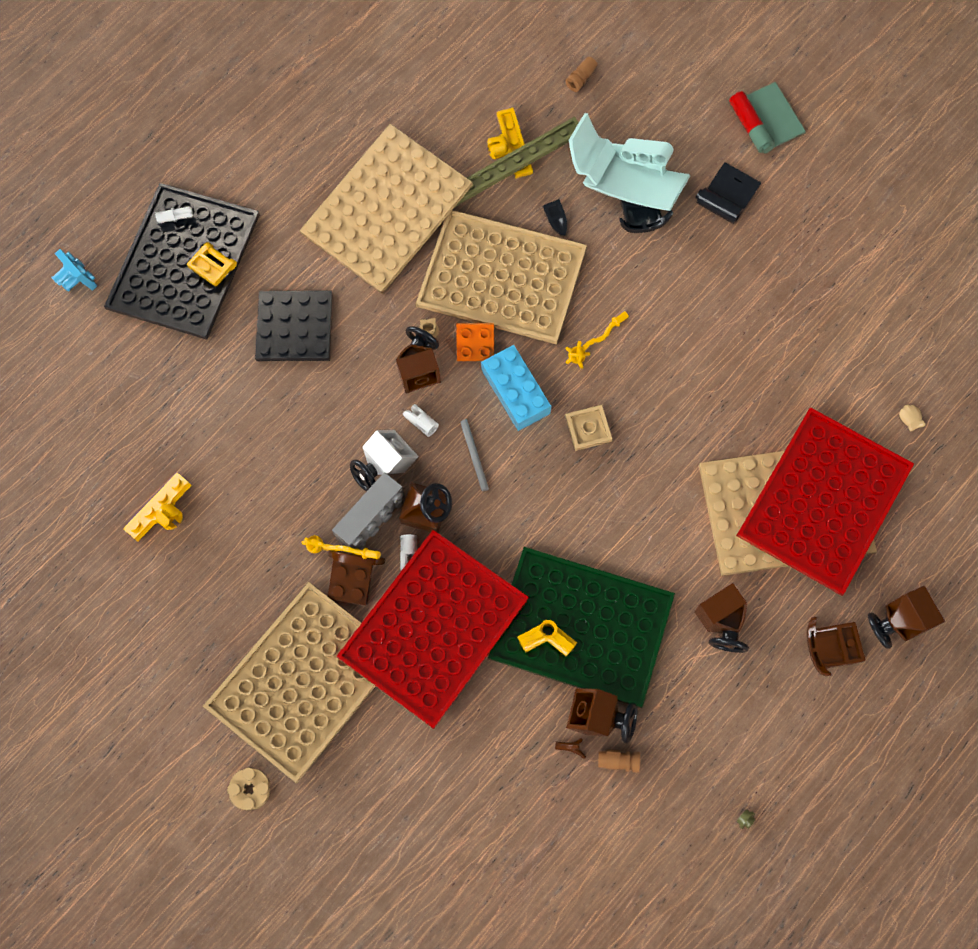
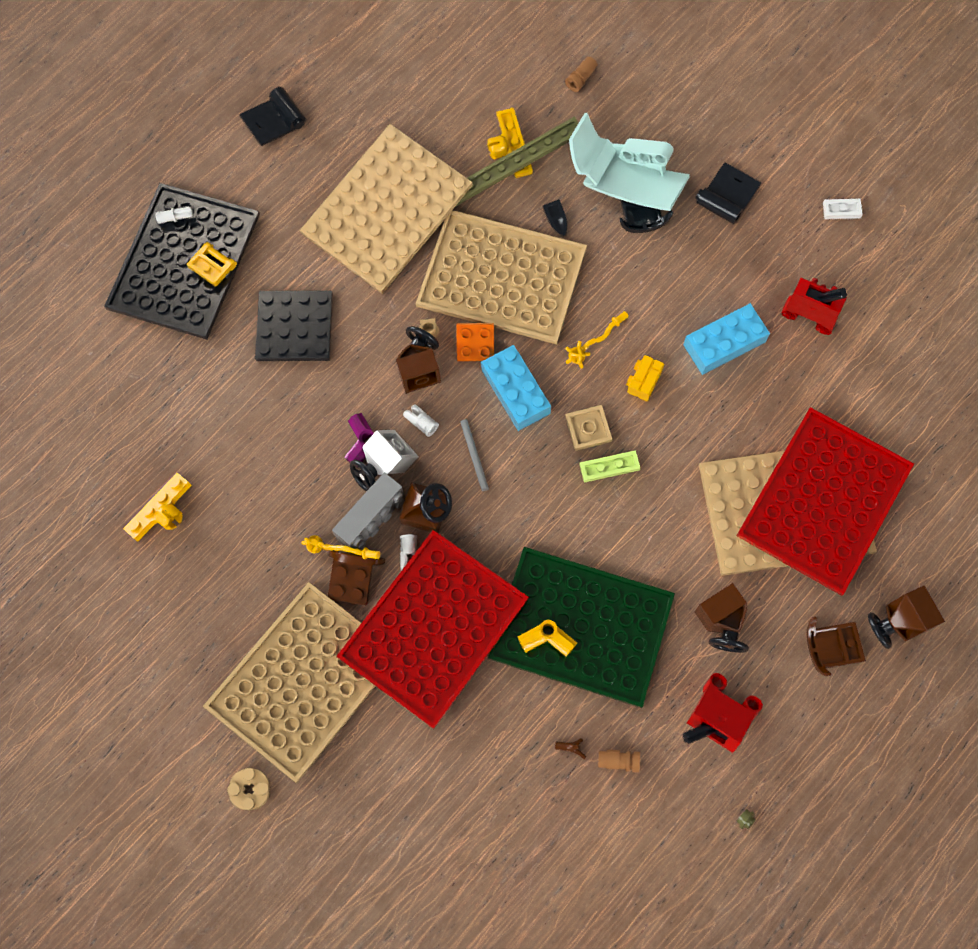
medium azure plate [52,249,98,292] -> none
reddish brown piece [566,689,638,743] -> none
sand green door [729,82,806,153] -> none
tan animal [899,405,925,431] -> none
none -> black door [239,87,306,146]
none -> magenta piece [344,413,374,468]
none -> yellowish green plate [580,450,640,483]
none -> yellow brick [626,355,665,401]
none -> medium azure brick [683,303,770,375]
none -> red piece [683,673,763,753]
none -> red piece [781,278,847,335]
none -> white plate [823,199,862,219]

